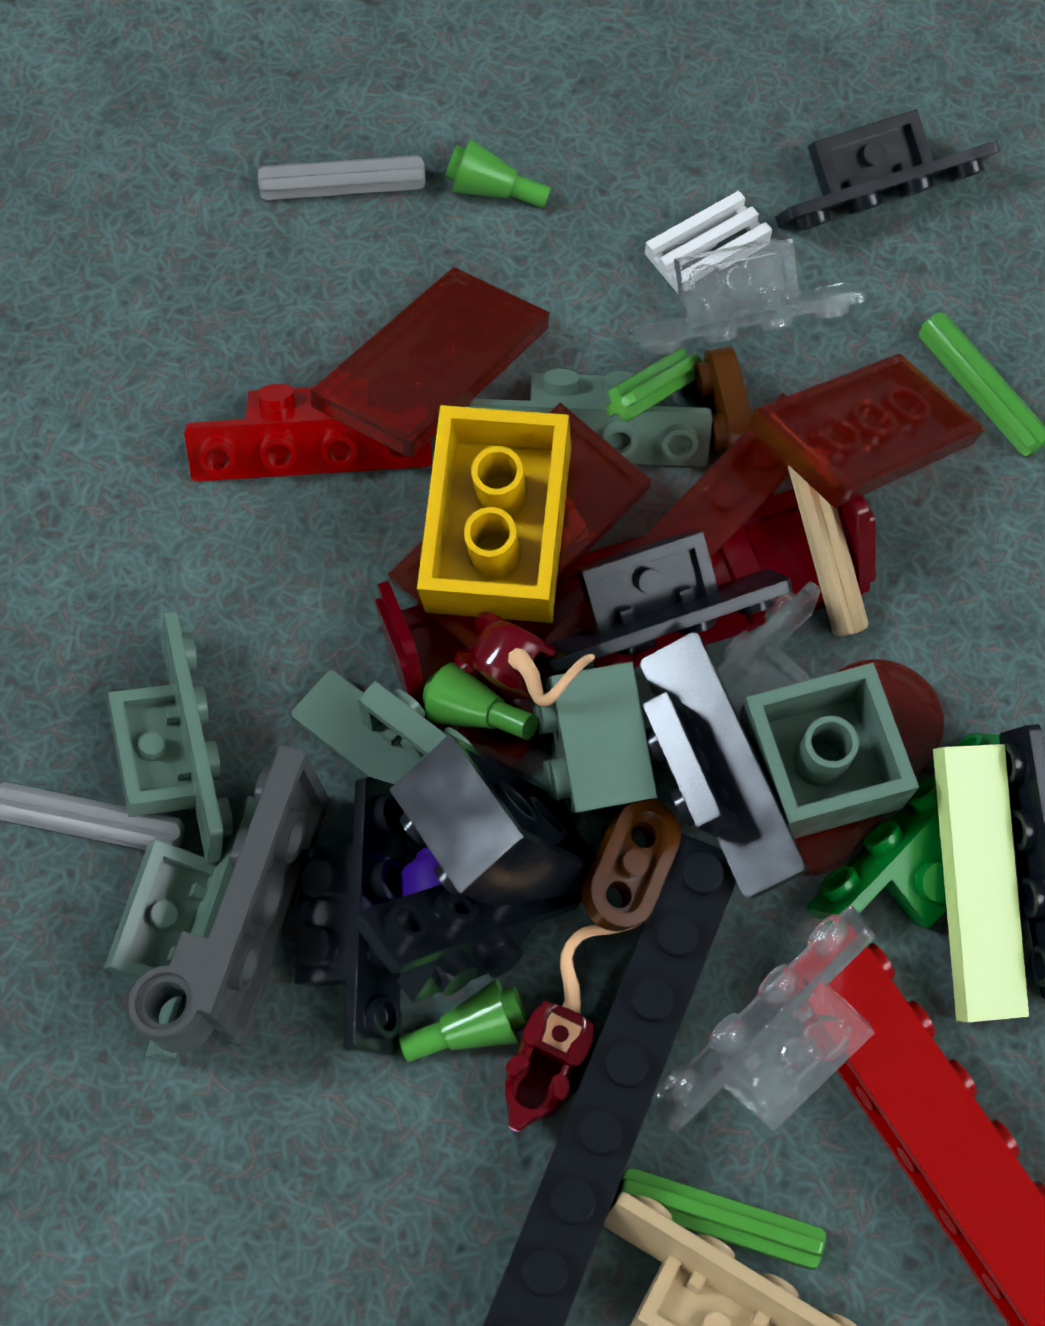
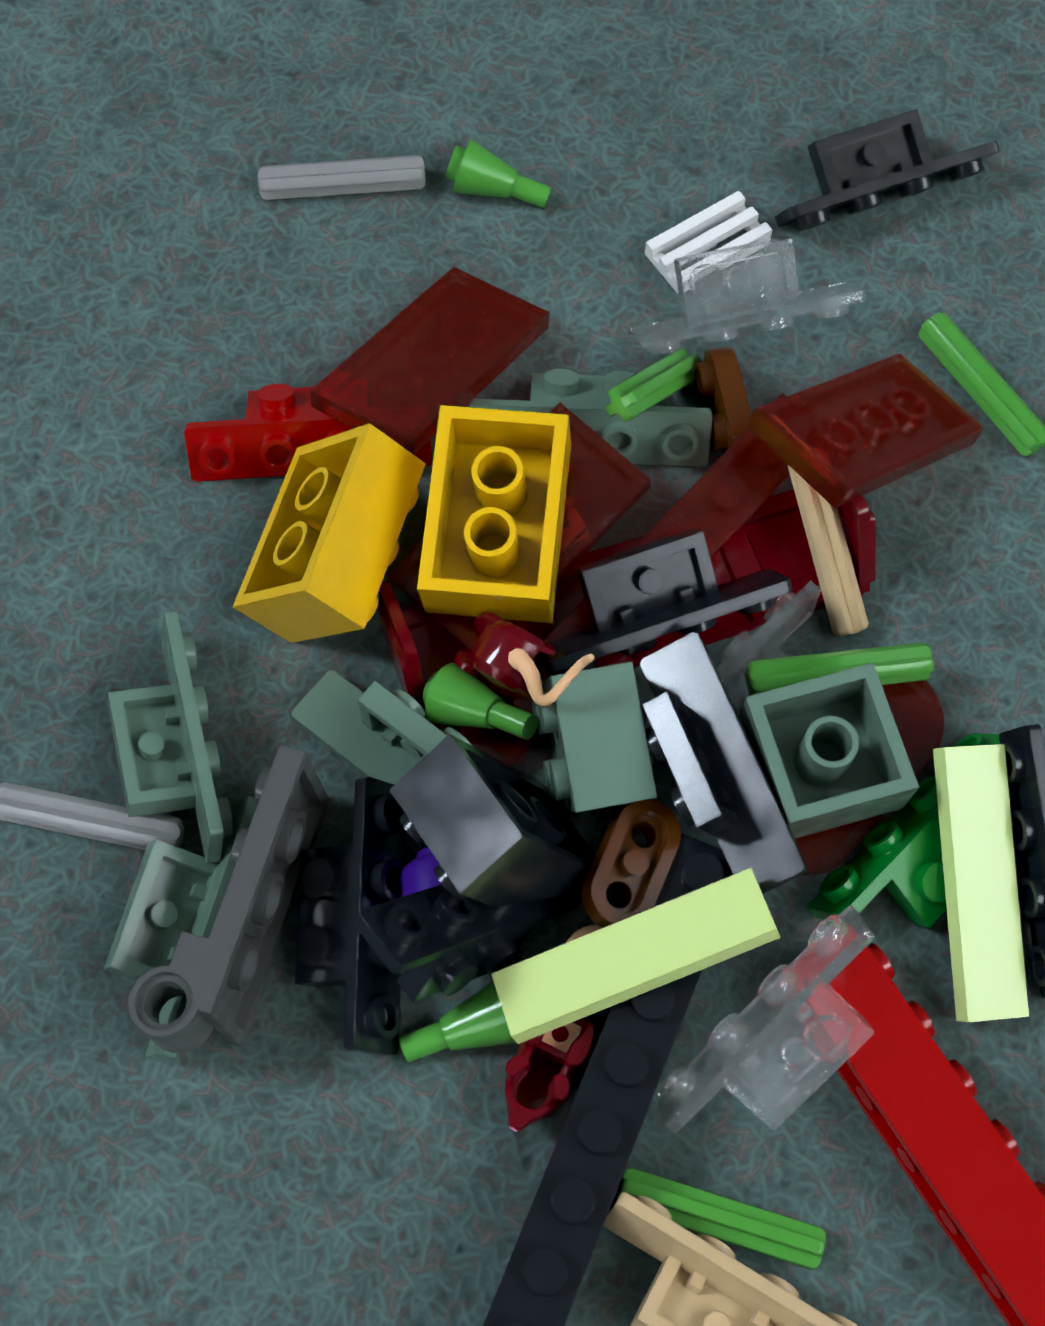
none -> yellow brick [233,423,426,643]
none -> yellowish green tile [491,868,781,1044]
none -> bright green axle [745,642,934,696]

